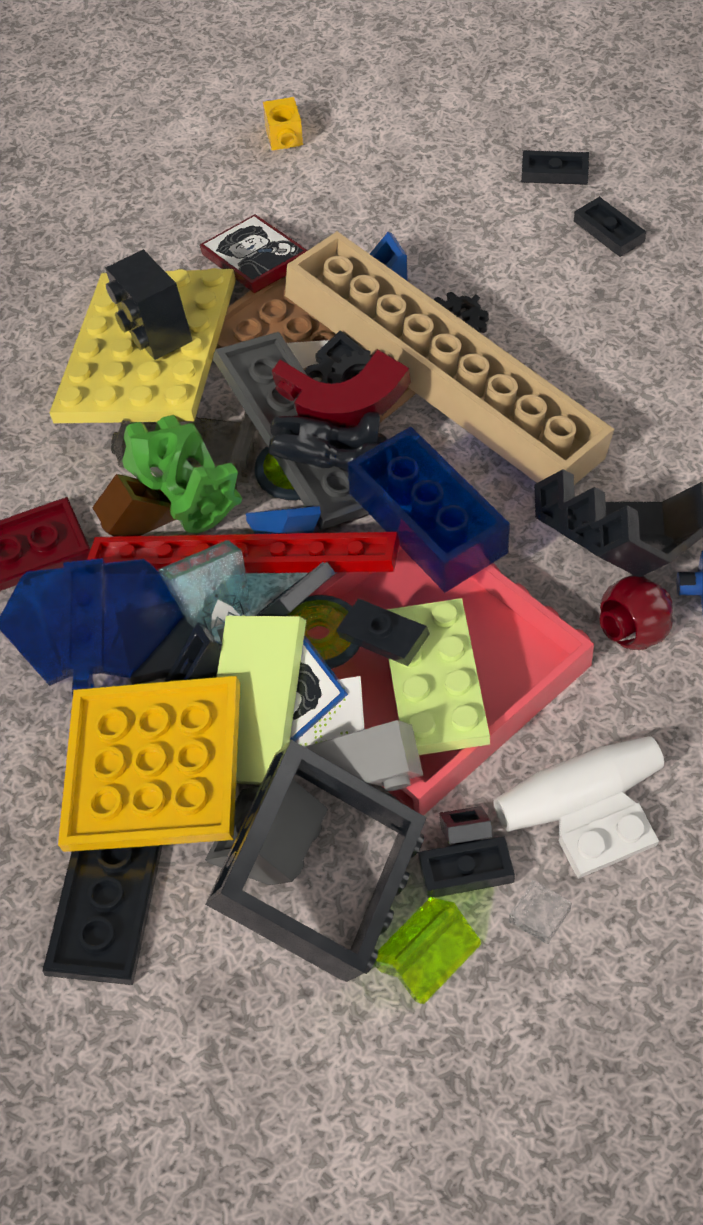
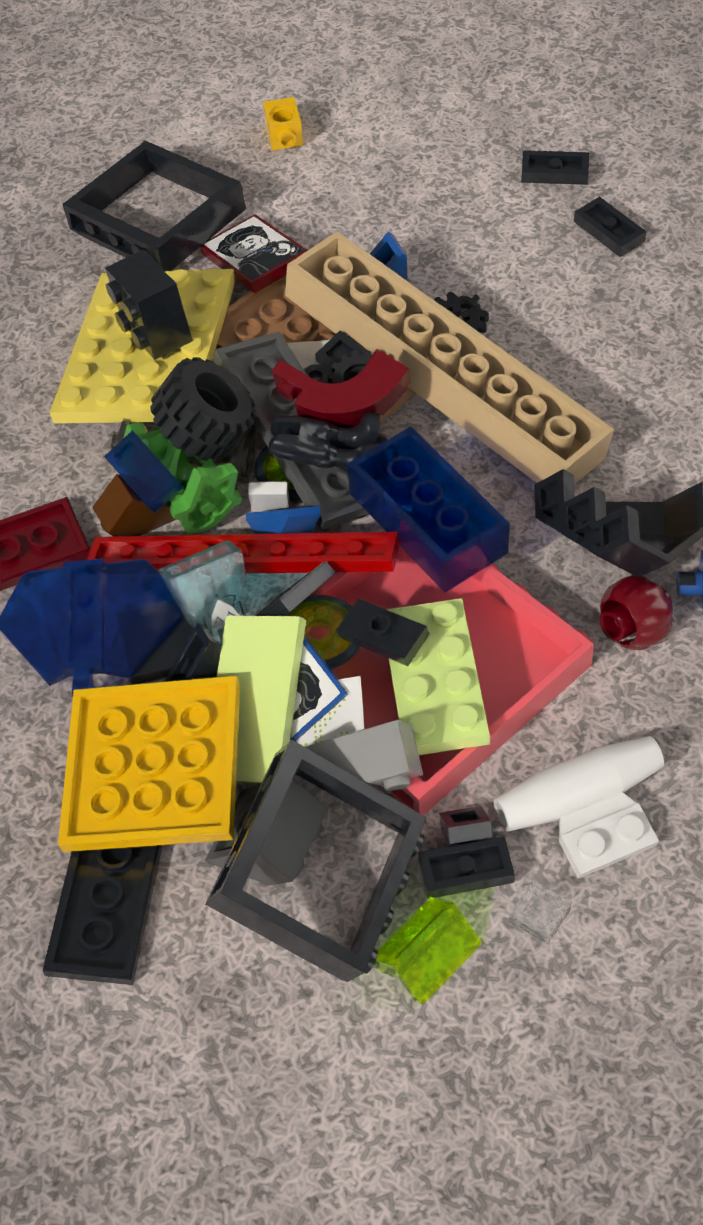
none -> black window [62,141,246,271]
none -> clear blue tile [104,430,183,513]
none -> black tyre [150,357,256,461]
none -> white tile [248,482,290,511]

